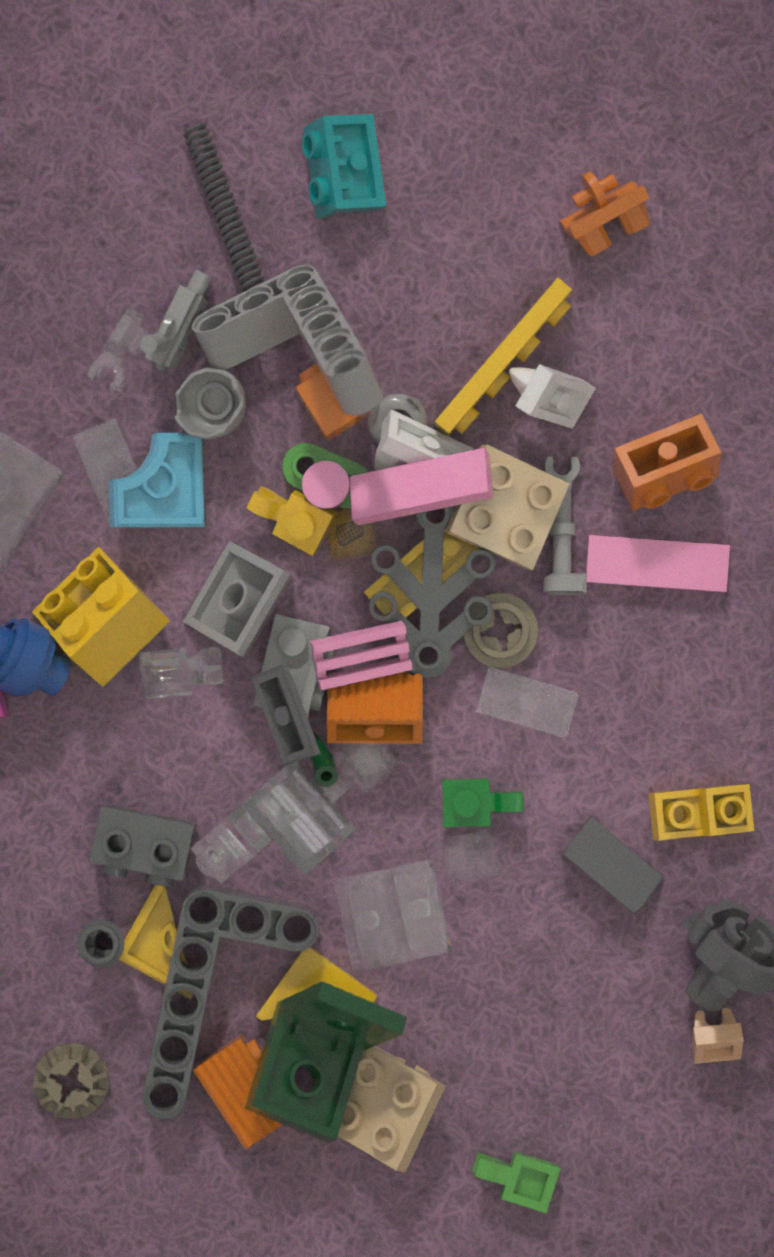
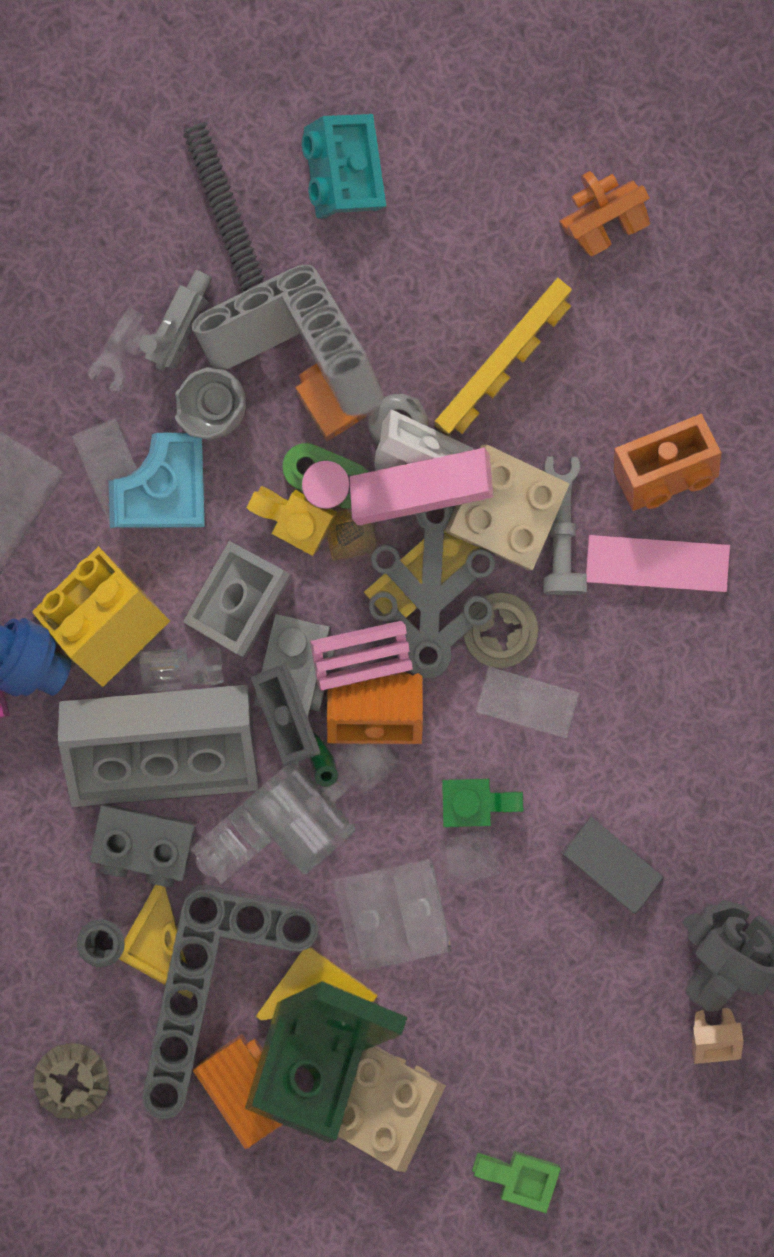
white tile [509,364,596,429] -> none
yellow slope [648,784,754,841] -> none
none -> light grey slope [58,685,258,807]

